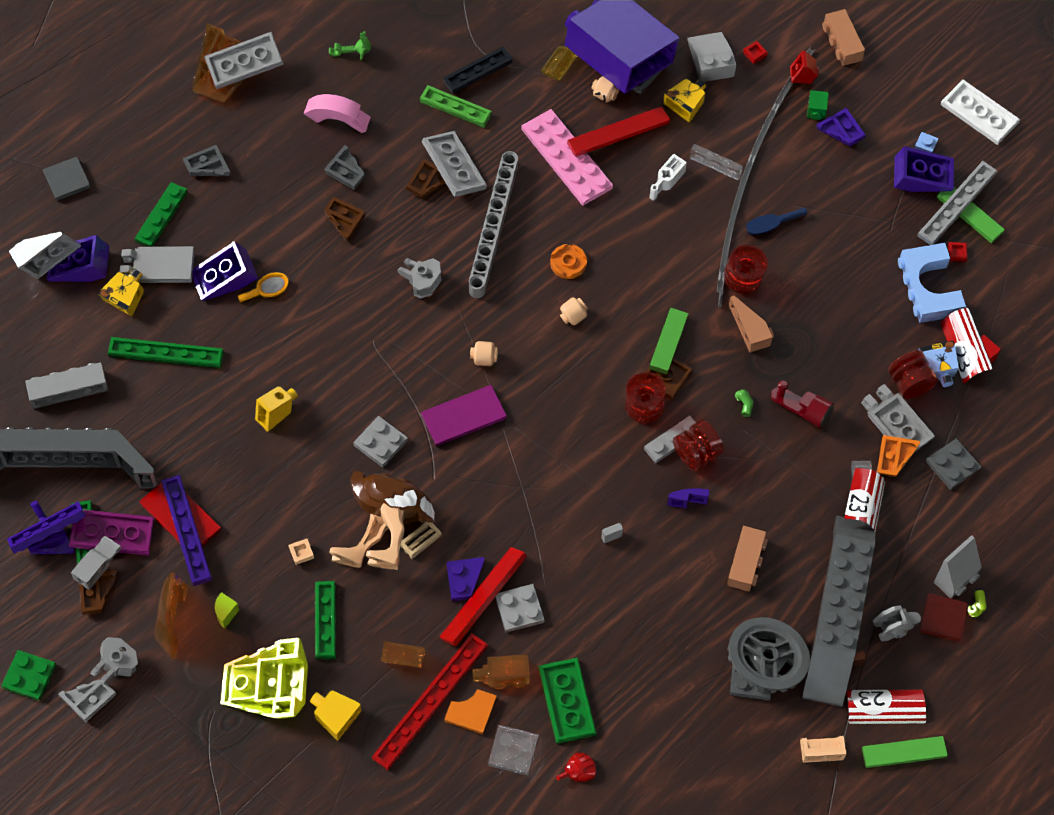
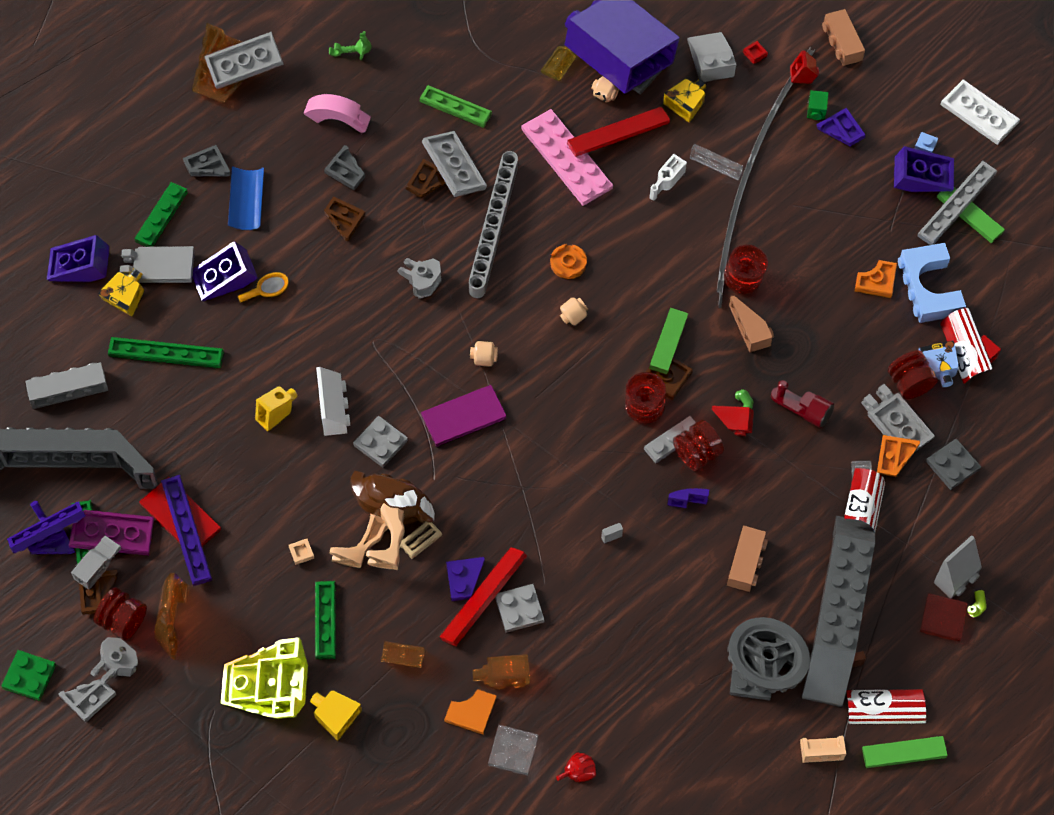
light grey slope [9,232,81,279] -> none
dark grey tile [43,157,91,201] -> none
lime brick [215,592,239,628] -> none
red tile [372,633,488,771] -> none
black plate [443,47,513,94] -> none
green tile [538,658,596,744] -> none
dark blue piece [746,207,807,236] -> none
light grey hinge [873,605,921,642] -> none
red tile [947,242,968,262] -> none
none -> clear red wheel [94,587,147,641]
none -> blue sticker [228,167,264,230]
none -> white slope [316,367,350,436]
none -> red slope [712,406,754,436]
none -> orange tile [855,260,897,298]

